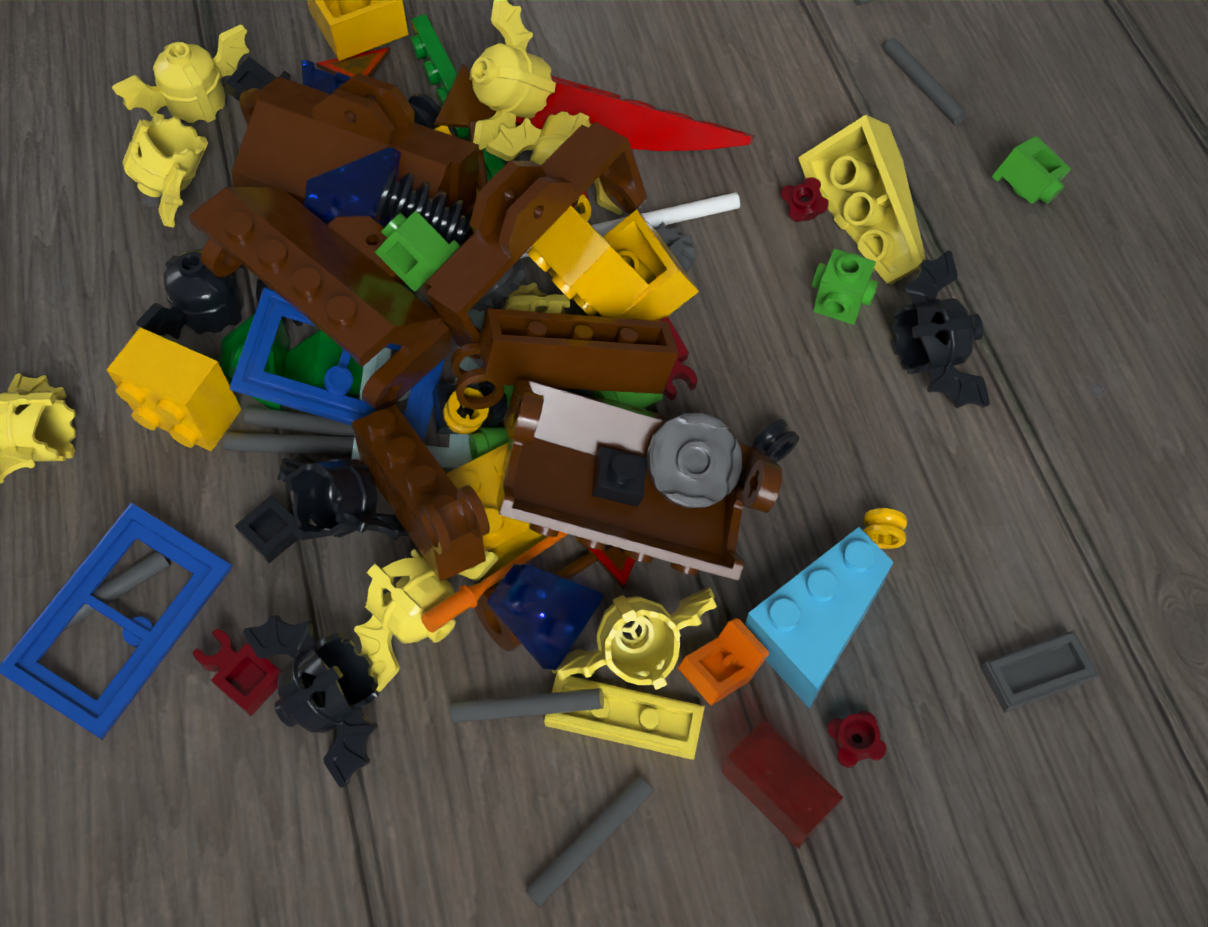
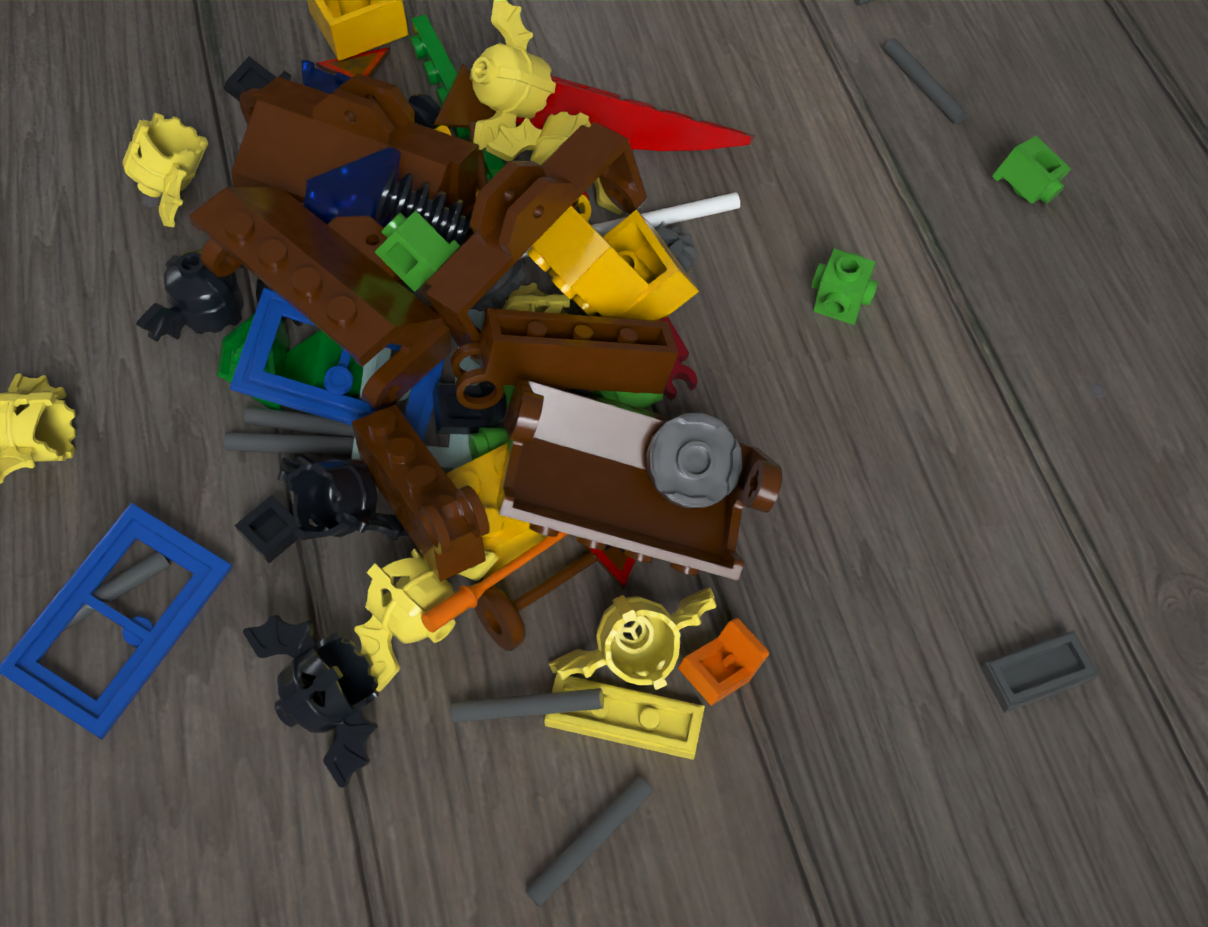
yellow brick [107,327,242,452] -> none
light yellow helmet [112,25,249,123] -> none
dark red plate [192,629,281,717] -> none
yellow bush [443,388,489,434] -> none
clear blue wing [487,564,604,670] -> none
black plate [592,446,646,507] -> none
clear red brick [722,720,844,849] -> none
medium azure wedge [745,527,893,709] -> none
black bush [753,419,799,463] -> none
dark red plate [781,177,829,222] -> none
light yellow wedge [798,115,926,284] -> none
dark red plate [827,711,887,768] -> none
yellow bush [863,508,908,549] -> none
black helmet [892,251,990,408] -> none

